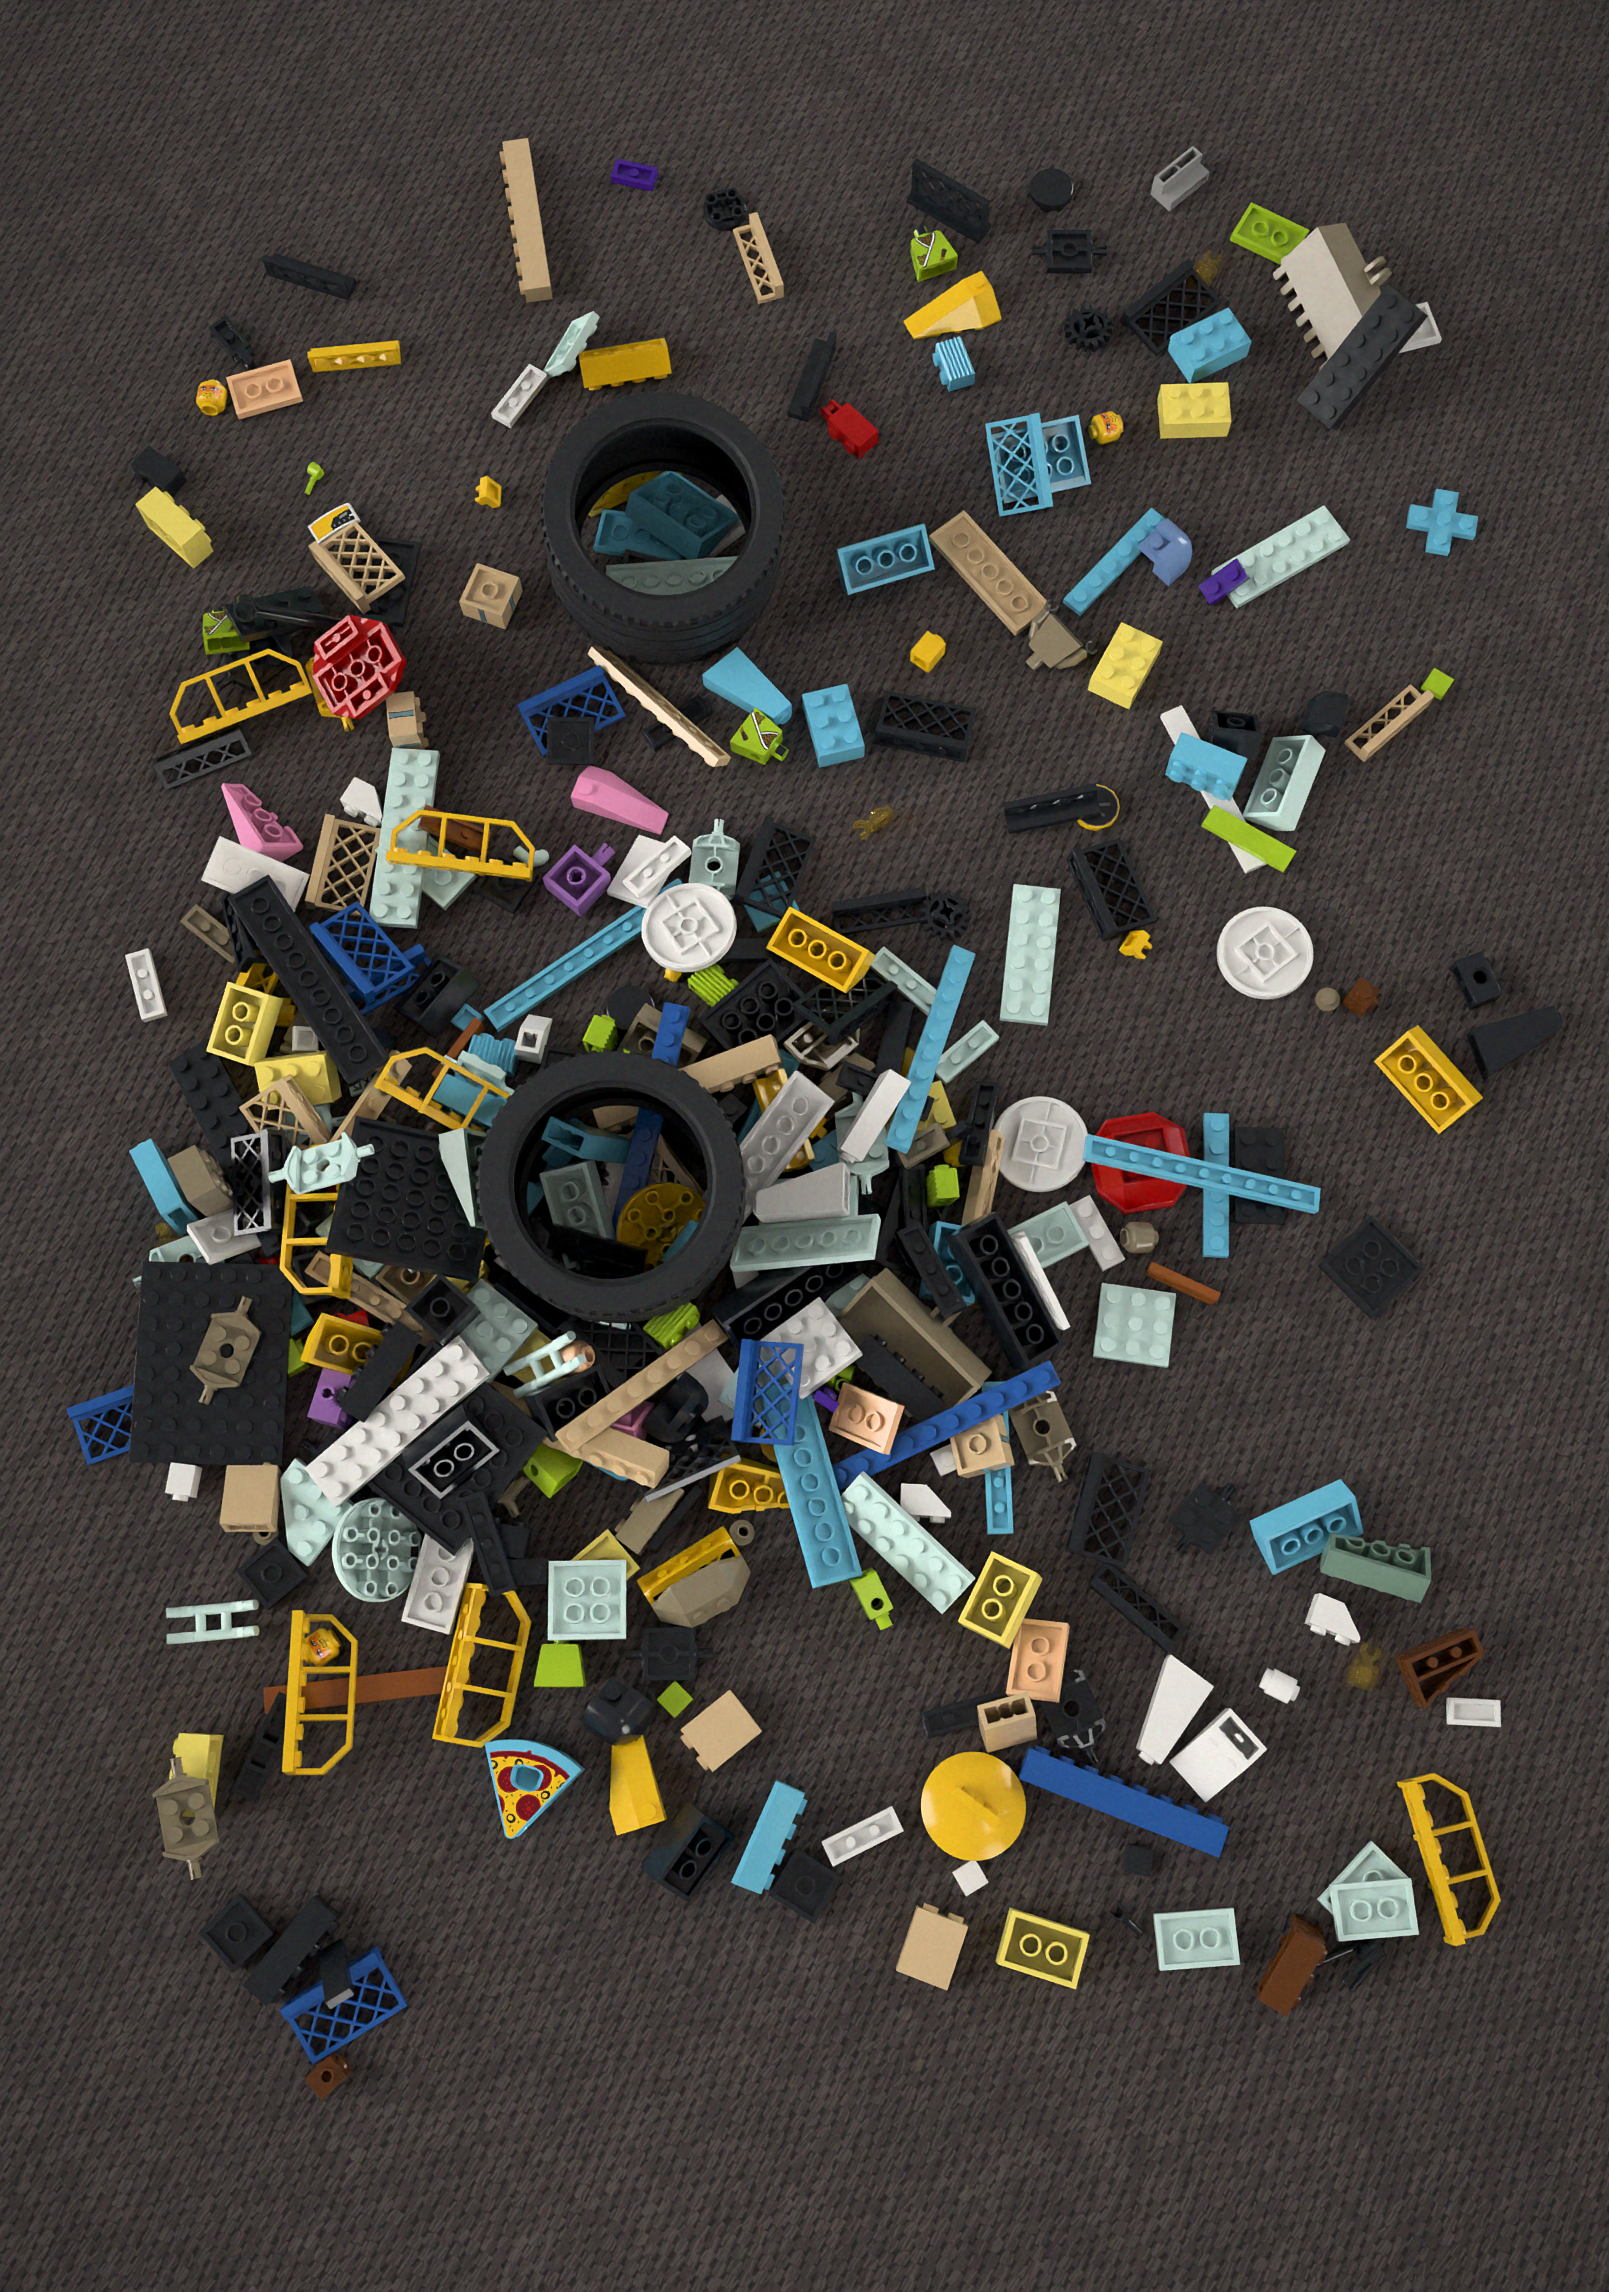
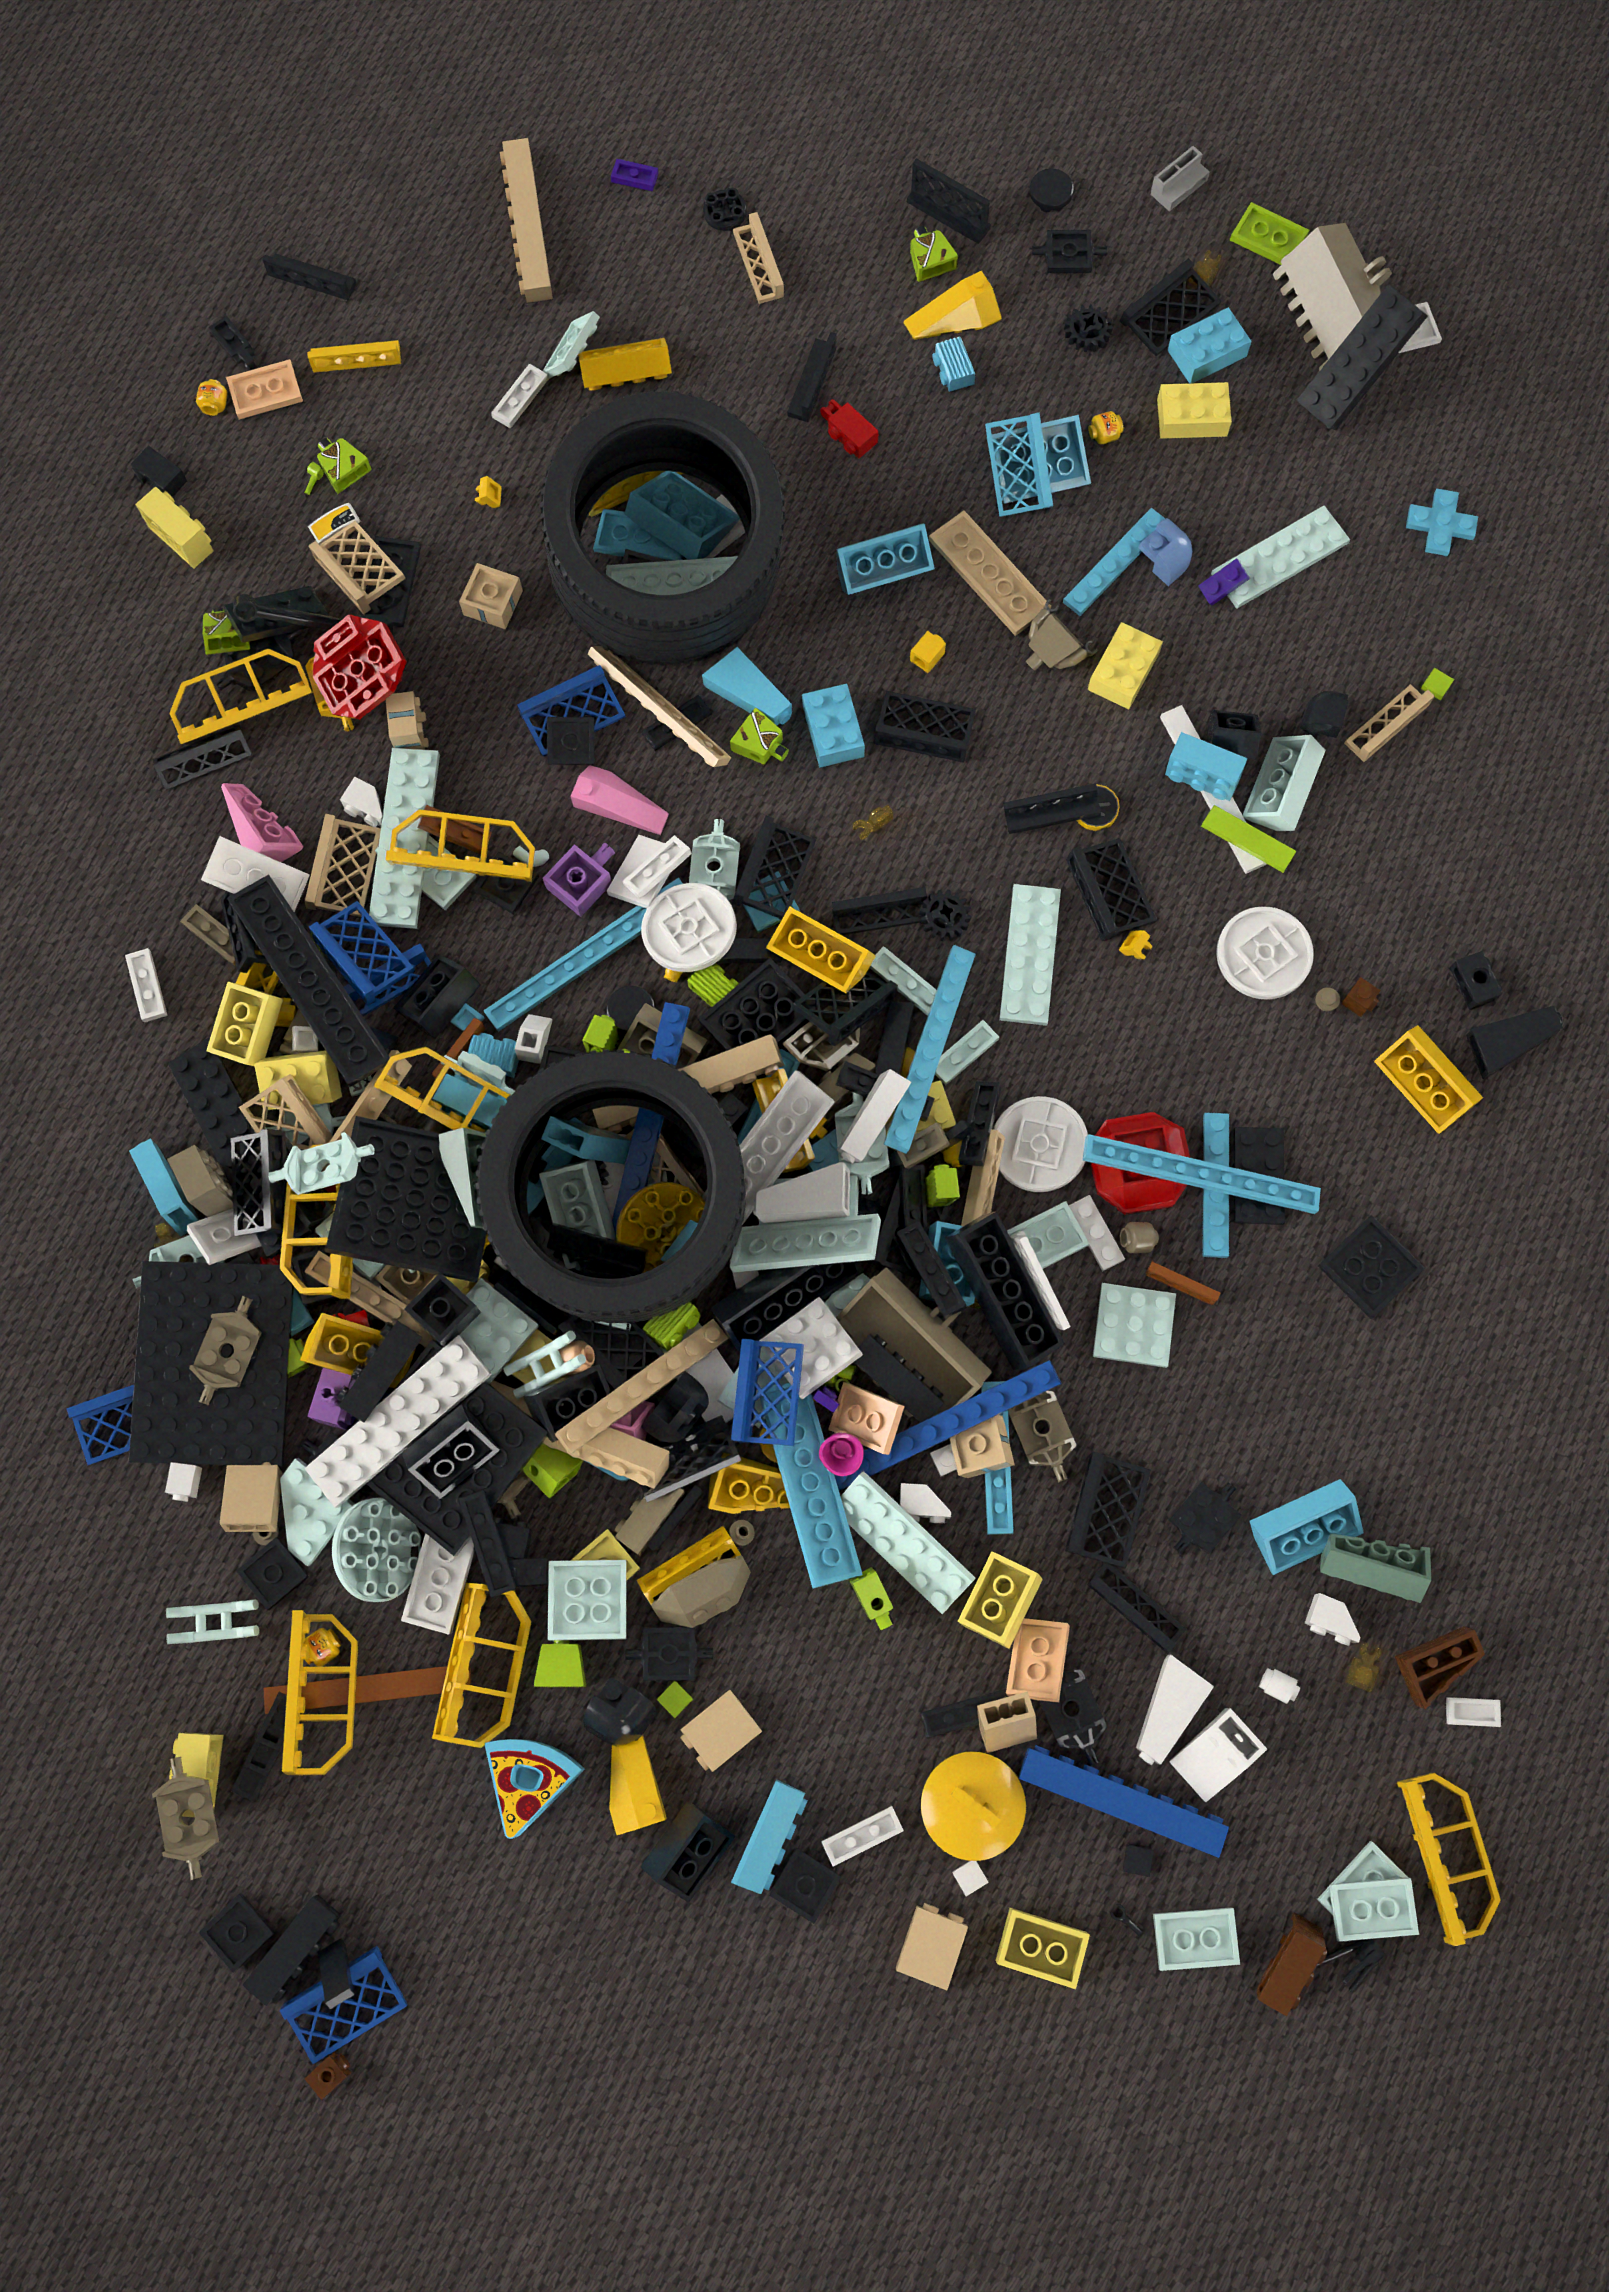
none -> lime torso [317,438,372,494]
none -> dark pink helmet [819,1432,864,1476]

